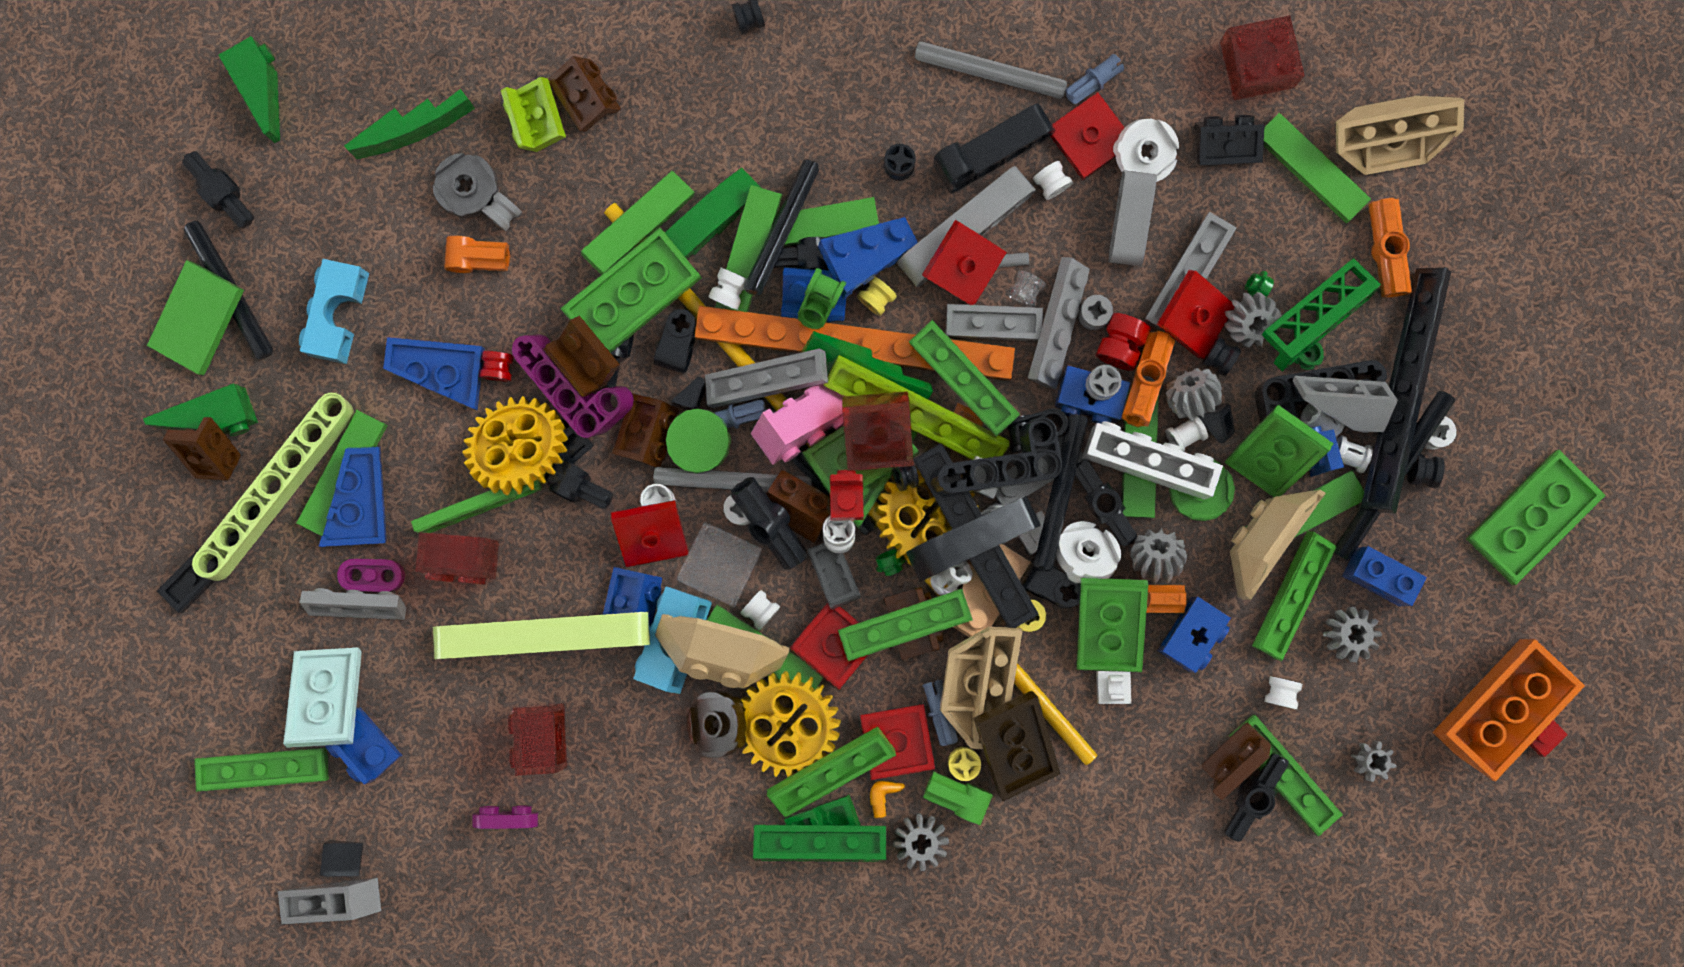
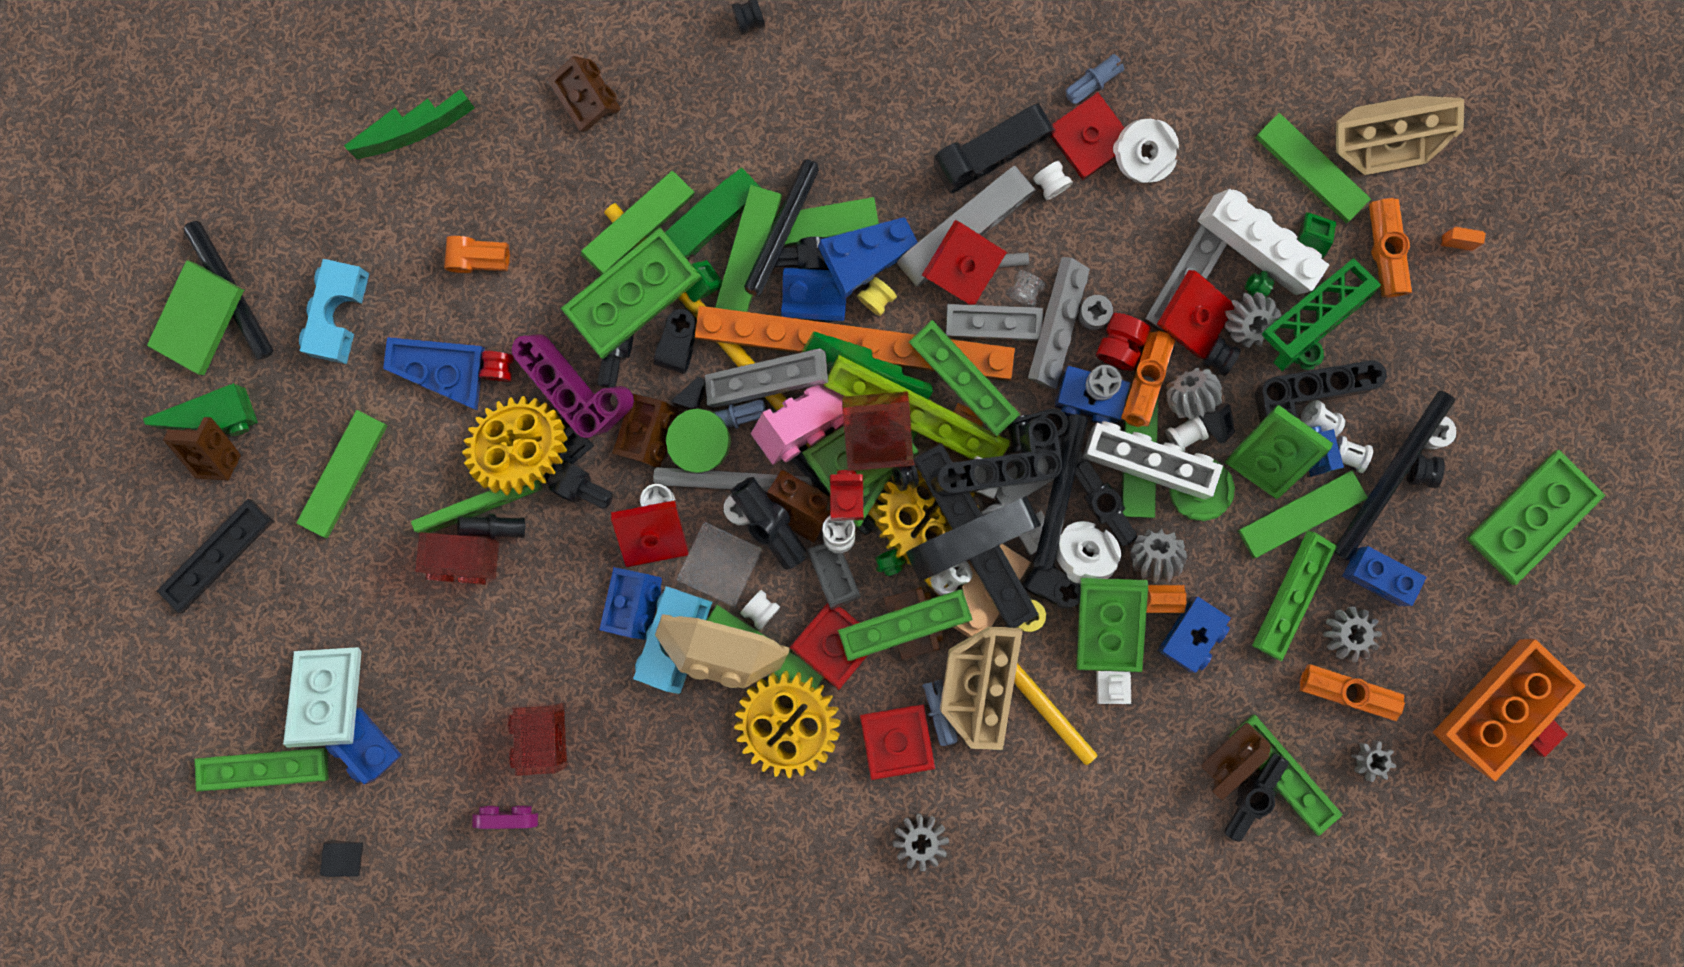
black axle [182,151,254,229] -> none
yellowish green beam [192,393,354,581] -> none
green slope [218,36,280,143] -> none
light grey slope [278,878,381,924] -> none
light grey plate [299,588,406,620] -> none
blue wing [319,446,387,547] -> none
magenta plate [337,559,405,592] -> none
flat silver plate [433,153,499,219] -> none
yellowish green beam [433,612,650,659] -> none
light grey wheel [481,191,522,231] -> none
lime bracket [501,77,566,152] -> none
reddish brown bracket [544,315,620,397] -> none
dark brown plate [687,691,746,758] -> none
white wheel [708,267,747,310] -> none
green fence [753,825,886,862] -> none
bright green tile [767,727,896,818] -> none
green slope [784,794,861,826] -> none
bright green piece [798,268,847,329] -> none
light orange animal [870,780,905,818] -> none
black wheel [884,144,916,181] -> none
light grey axle [915,41,1067,99] -> none
bright green piece [923,771,993,825] -> none
light yellow wheel [947,746,981,781] -> none
dark brown plate [973,691,1061,801] -> none
light grey beam [1109,170,1157,267] -> none
black bracket [1194,115,1265,165] -> none
clear red brick [1220,15,1305,101] -> none
tan wedge [1230,490,1326,600] -> none
white wheel [1264,676,1303,710] -> none
light grey slope [1293,376,1398,433] -> none
black tile [1361,267,1451,514] -> none
none -> black pin [457,514,526,540]
none -> green slope [686,260,723,302]
none -> white brick [1197,189,1329,295]
none -> green slope [1297,212,1336,258]
none -> orange piece [1299,664,1405,721]
none -> orange tile [1441,227,1486,251]

